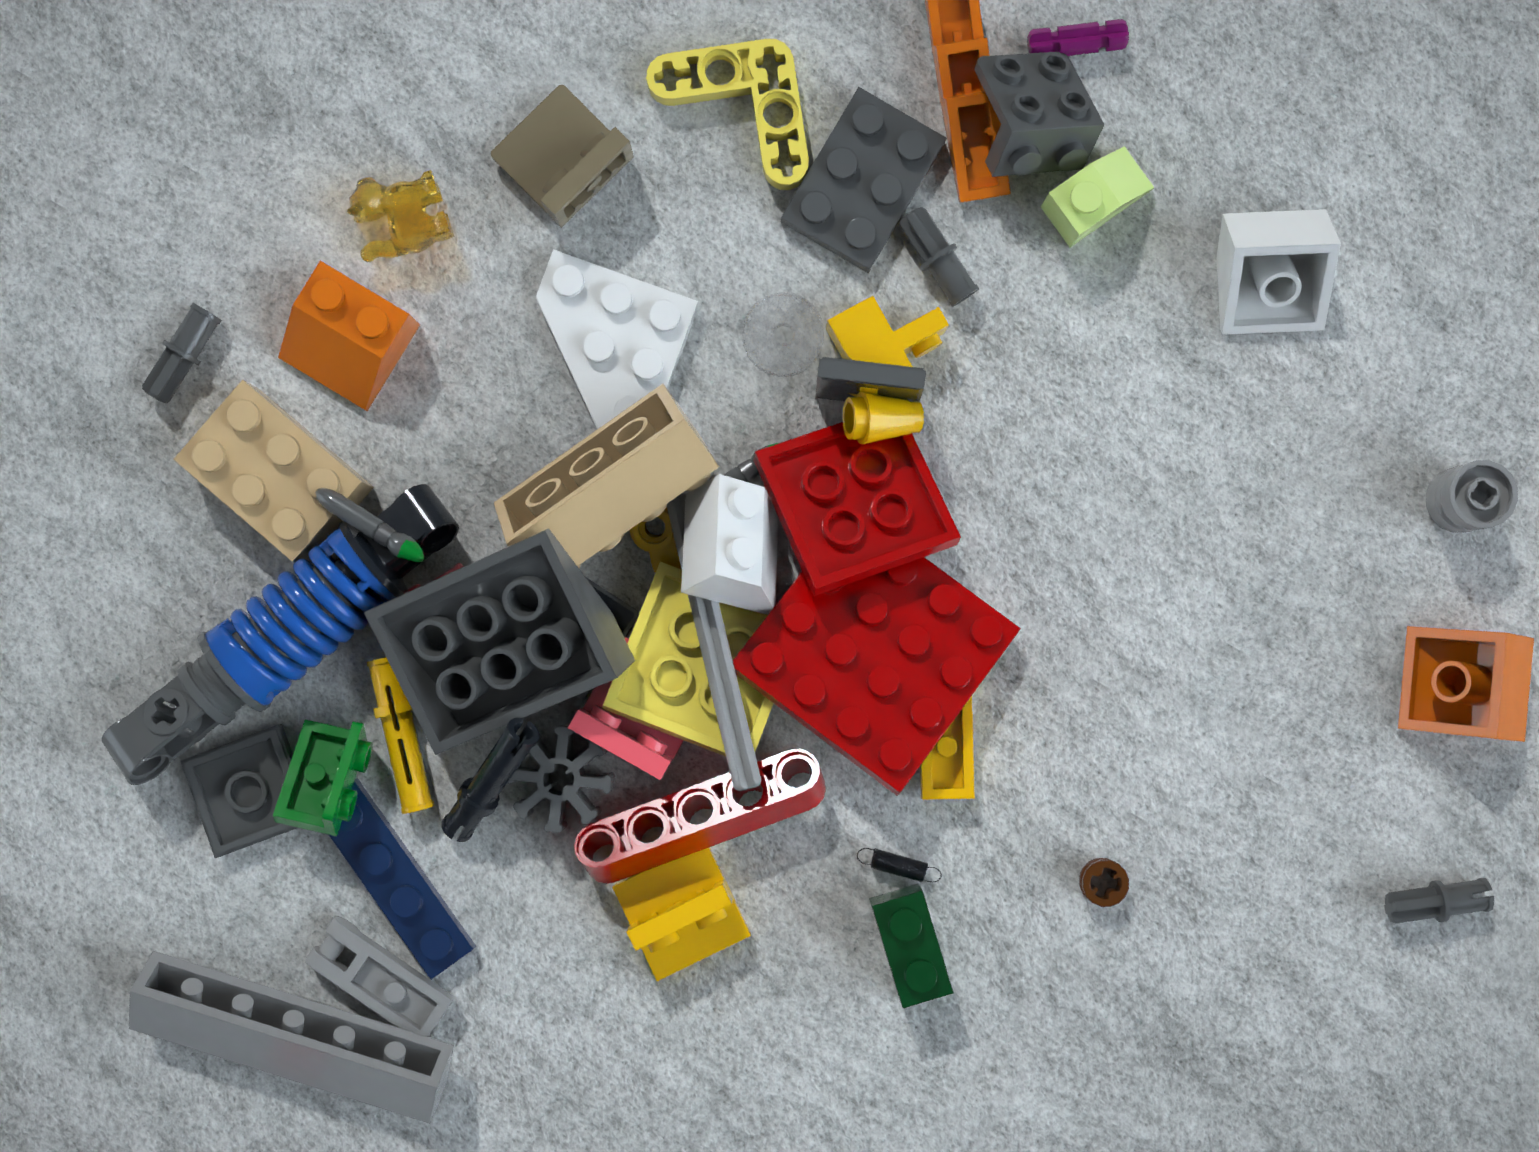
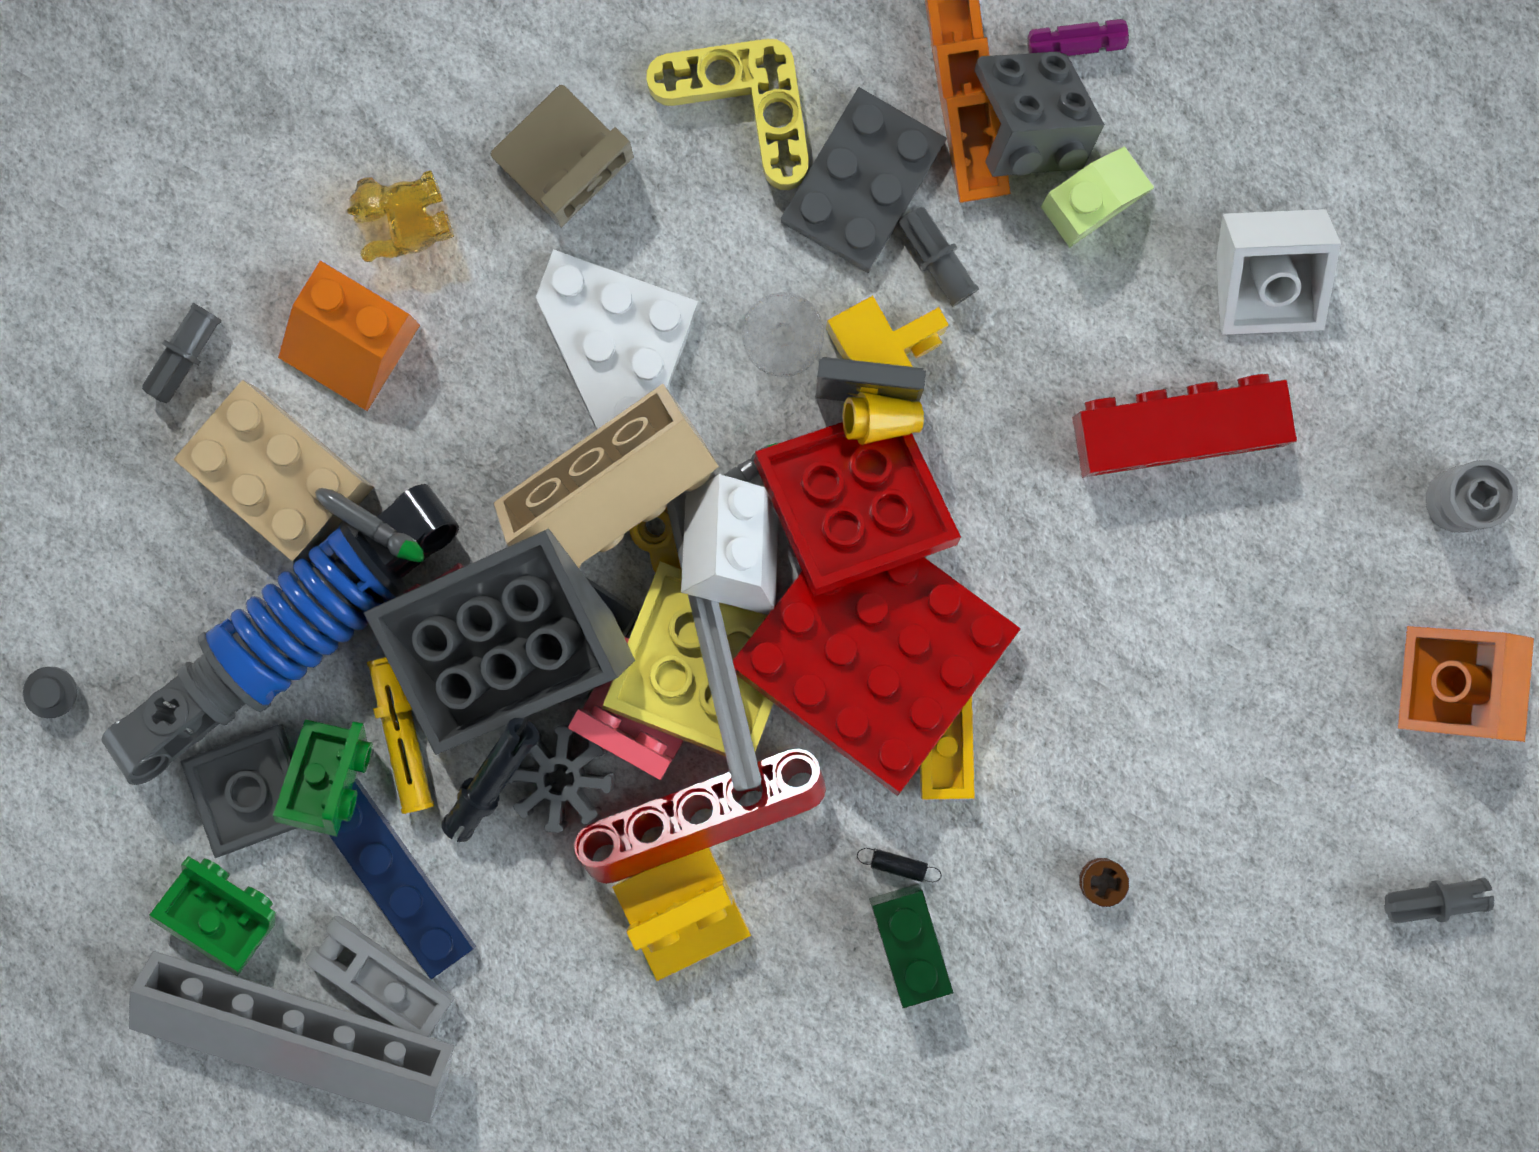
none -> dark grey plate [23,667,77,718]
none -> green bracket [149,856,276,976]
none -> red brick [1072,374,1297,478]

